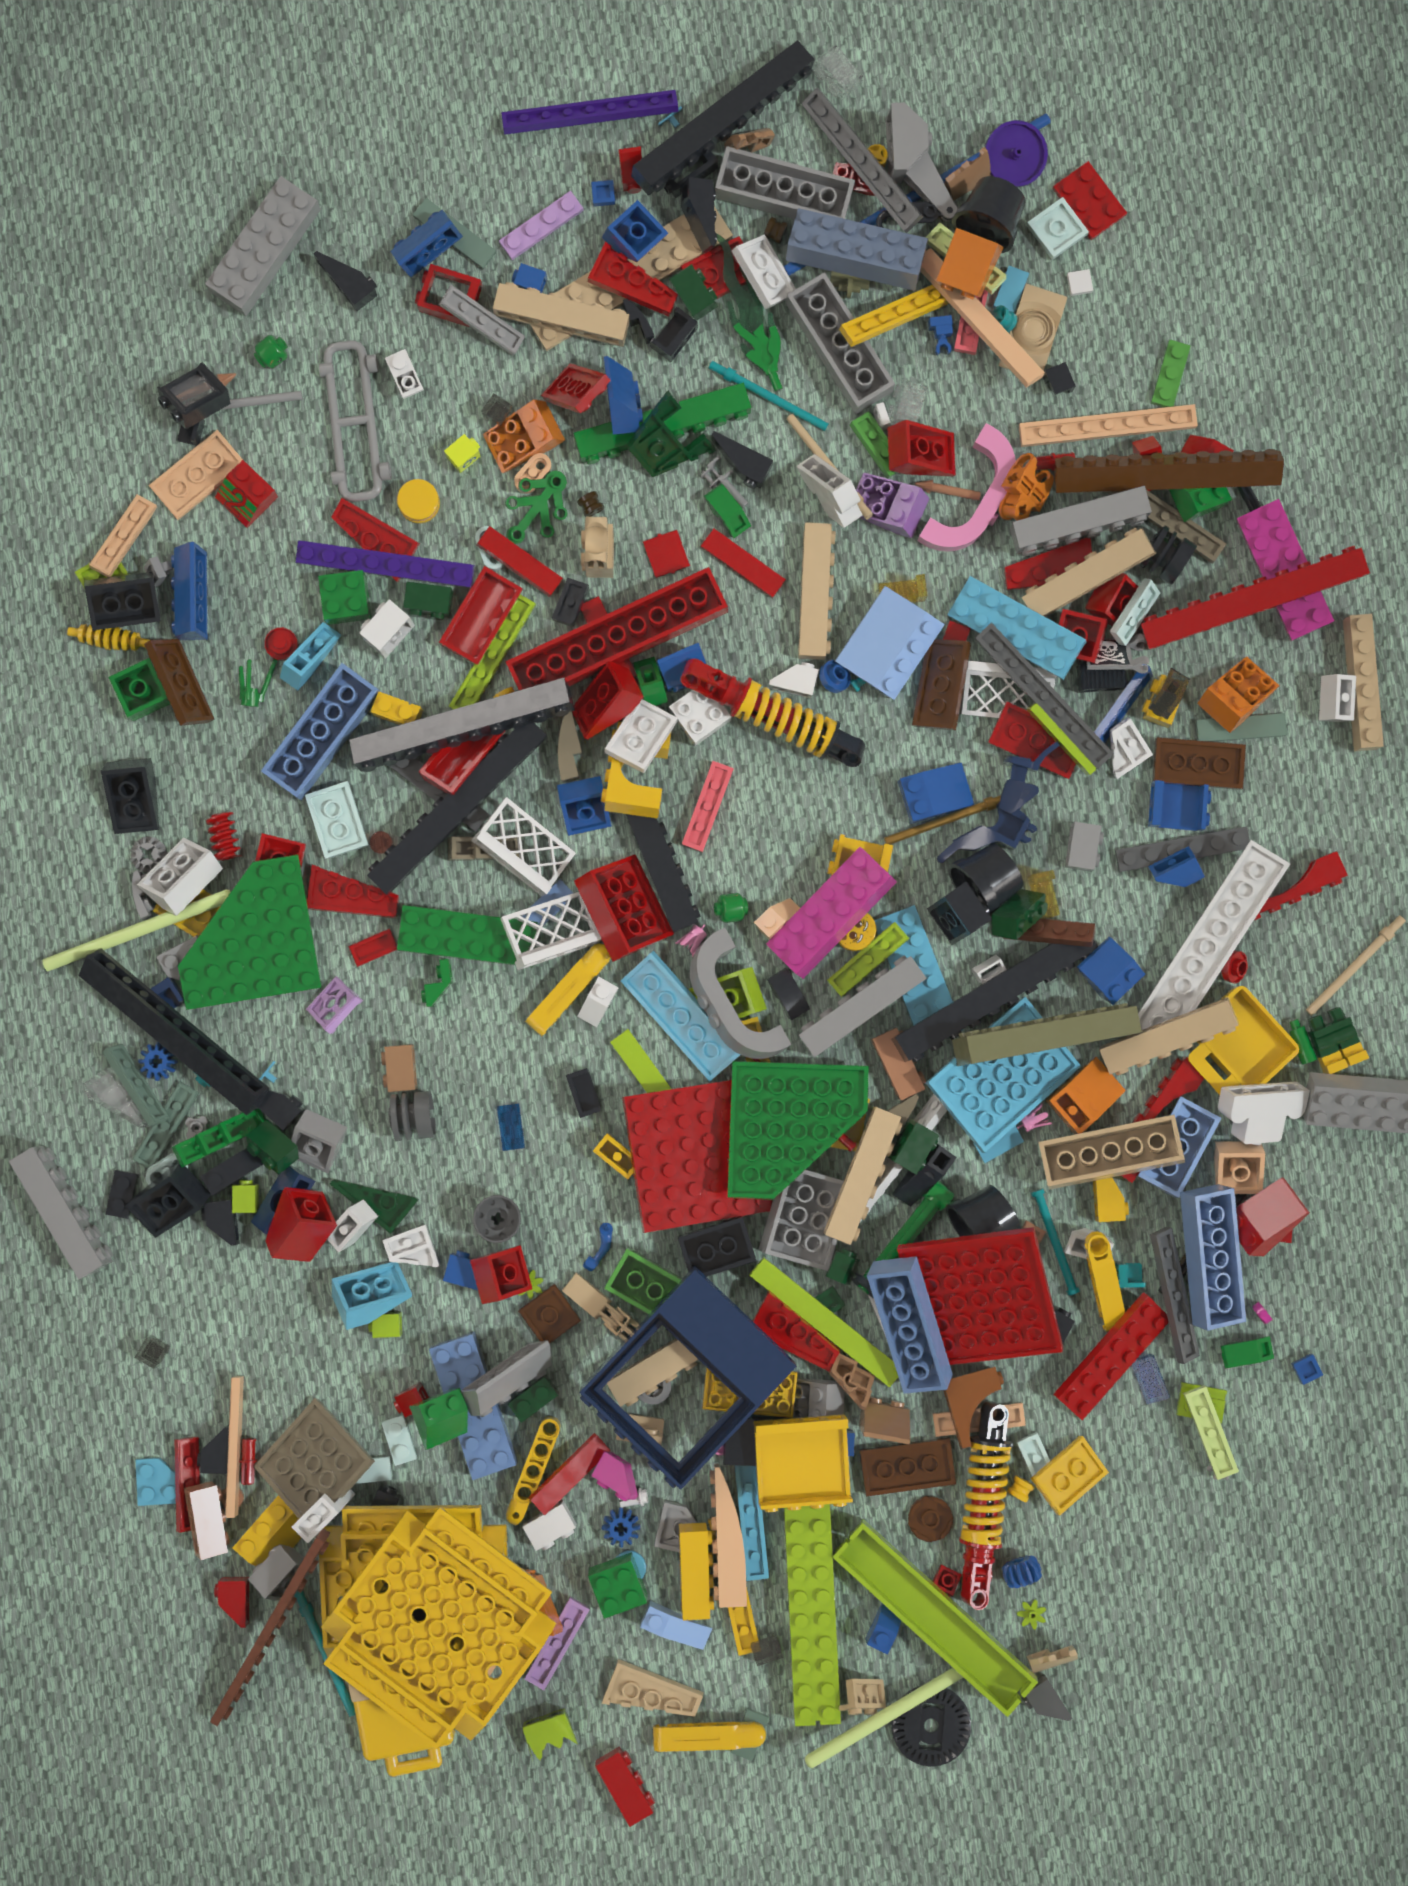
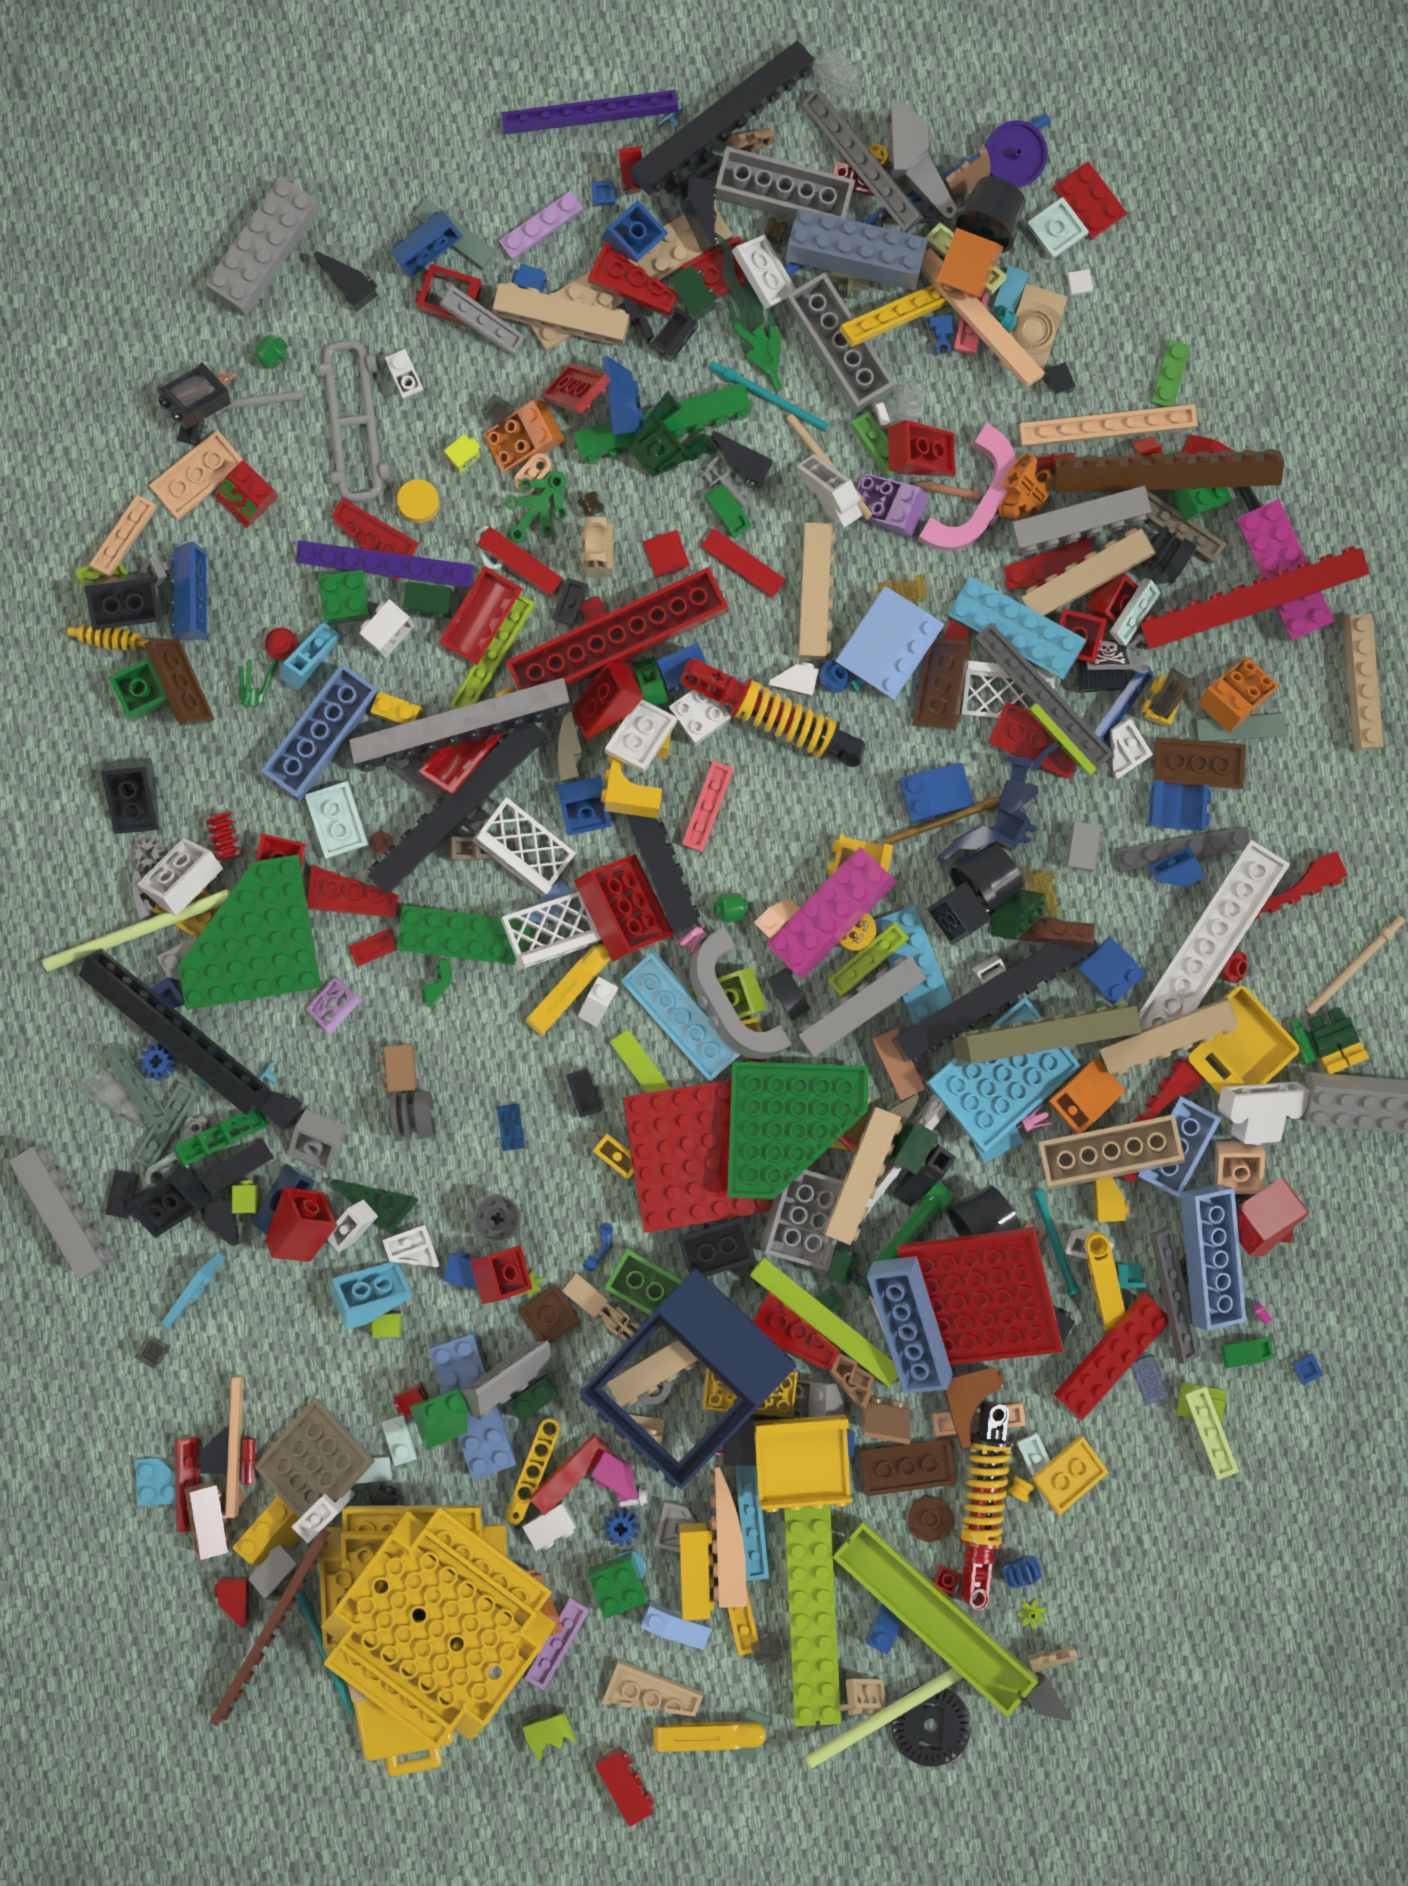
dark green brick [246,1120,299,1175] -> none
white brick [1319,674,1356,722] -> none
none -> medium azure wing [161,1252,225,1328]

